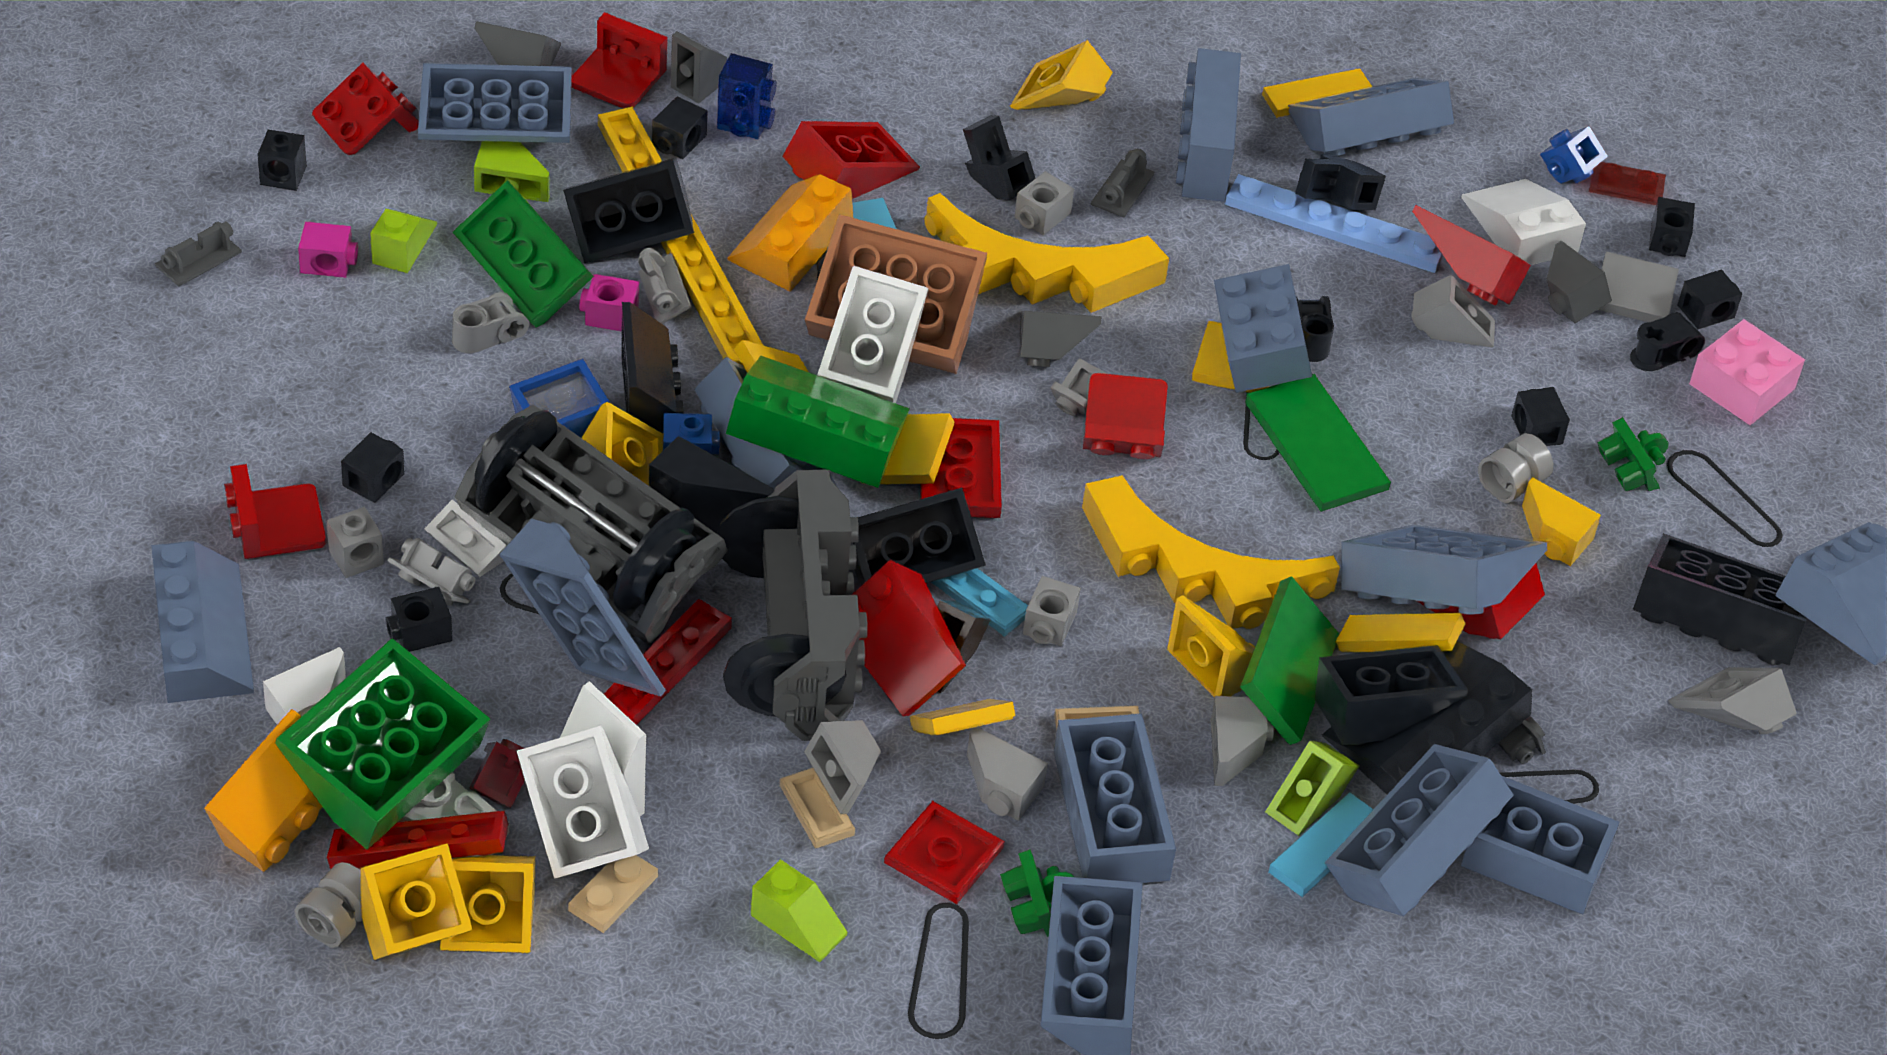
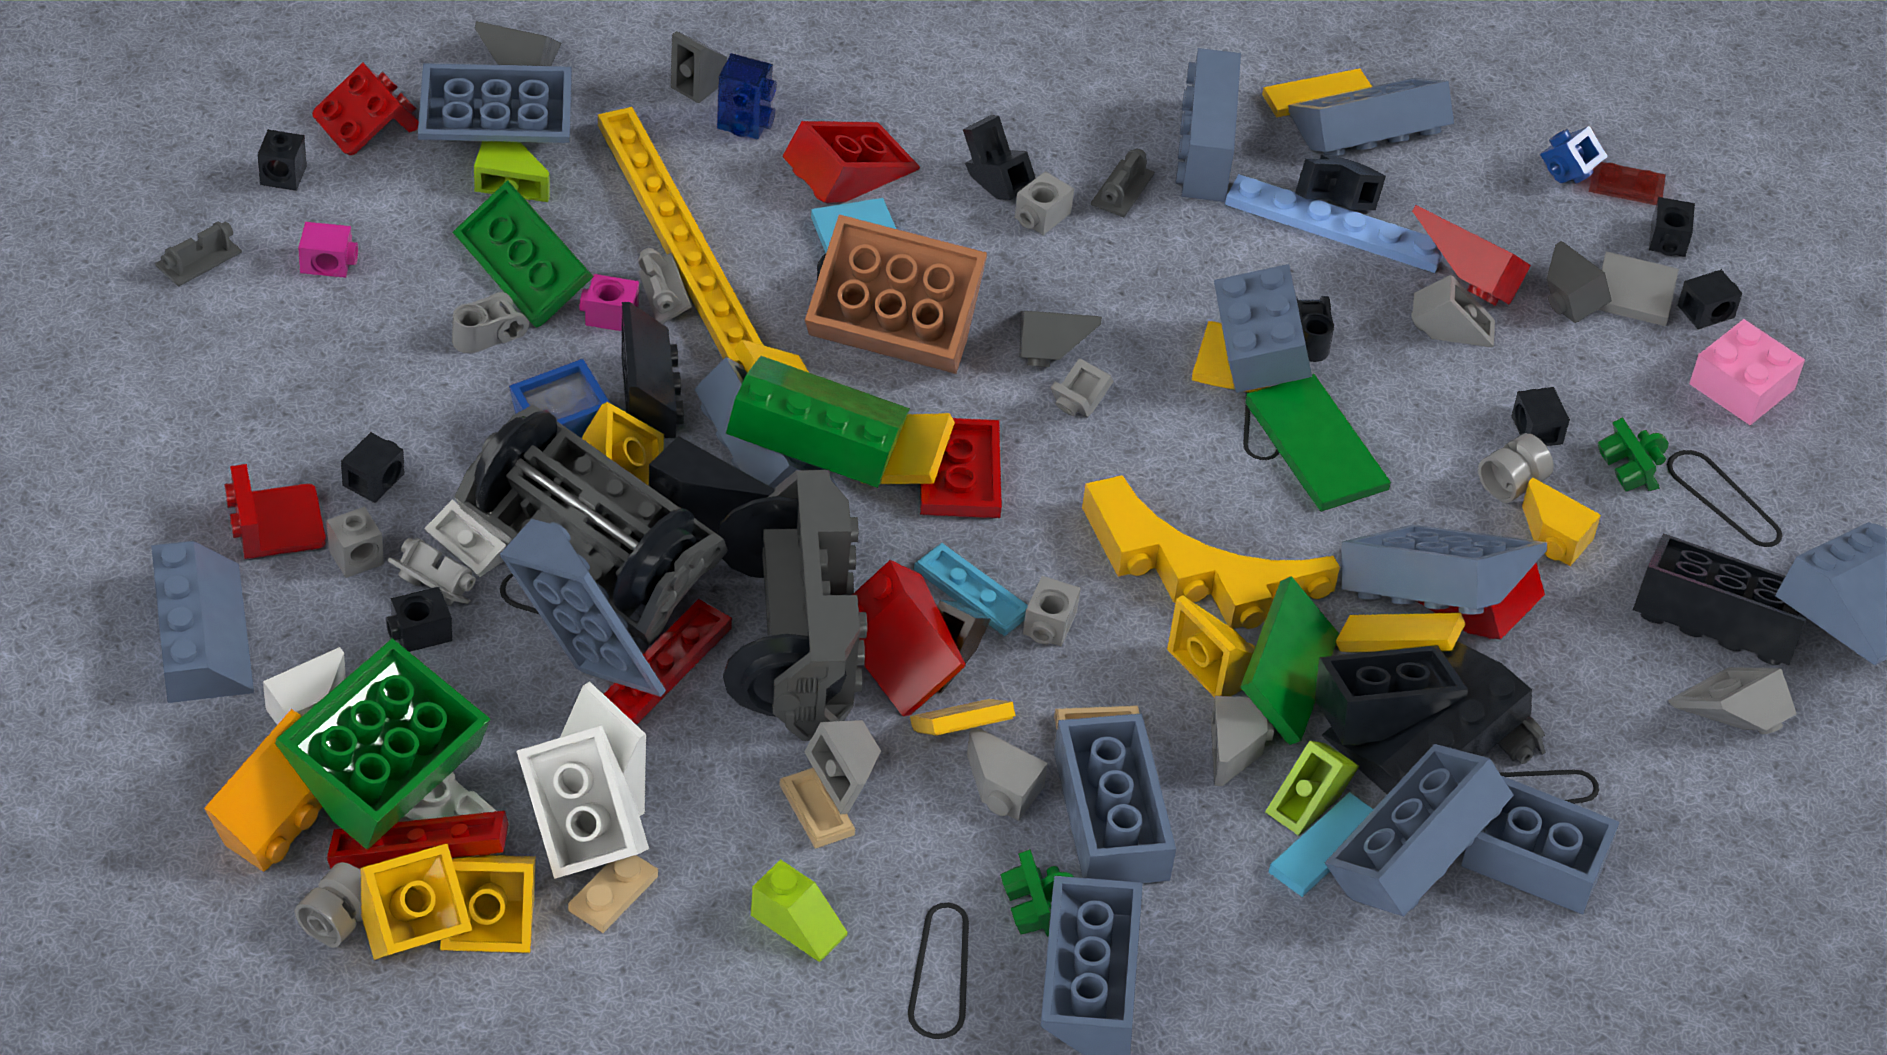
lime slope [370,208,437,273] -> none
dark red bracket [469,739,525,808] -> none
black slope [563,157,695,264] -> none
red bracket [572,12,668,109] -> none
black brick [652,96,708,160] -> none
blue brick [663,413,720,455] -> none
light orange slope [727,174,854,292] -> none
white slope [817,266,928,403] -> none
black slope [851,488,986,586] -> none
red tile [884,801,1005,904] -> none
yellow arch [924,193,1169,313] -> none
yellow slope [1010,40,1113,110] -> none
red bracket [1083,373,1168,459] -> none
white slope [1461,179,1586,265] -> none
black piece [1630,312,1705,372] -> none

